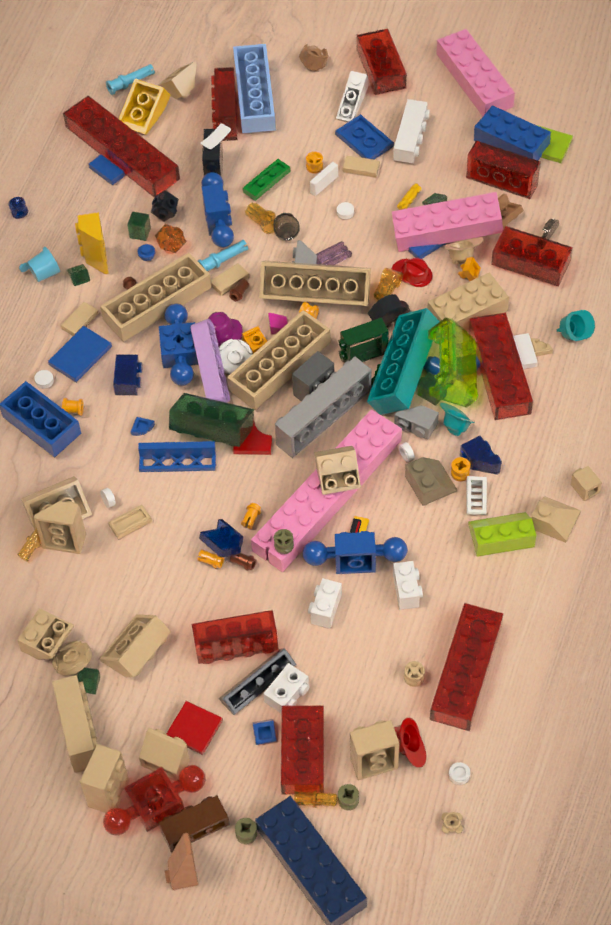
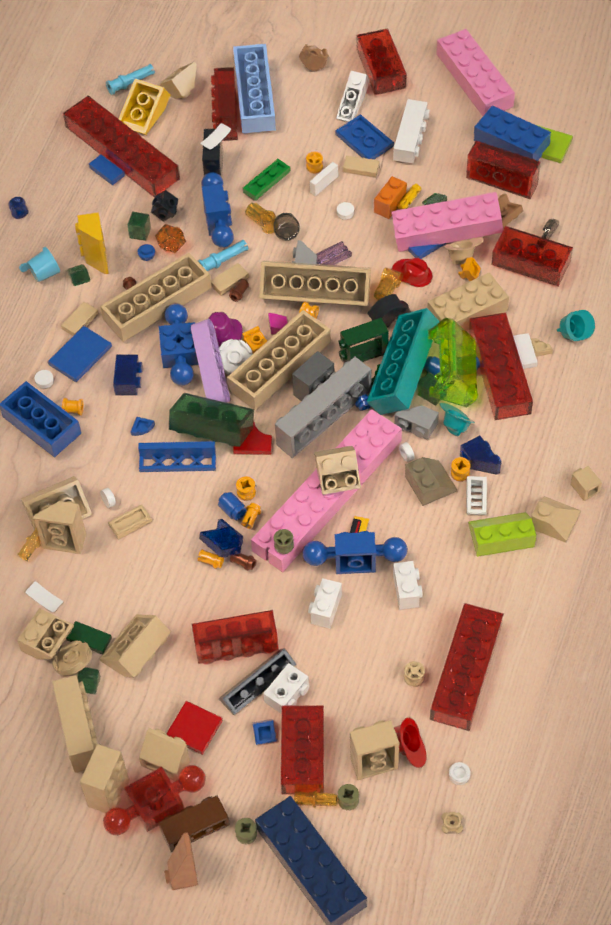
none -> white sticker [26,581,63,612]
none -> dark green tile [66,621,112,655]
none -> blue brick [218,492,246,520]
none -> light orange wheel [236,476,256,501]
none -> blue plate [355,395,371,411]
none -> orange brick [374,176,407,219]

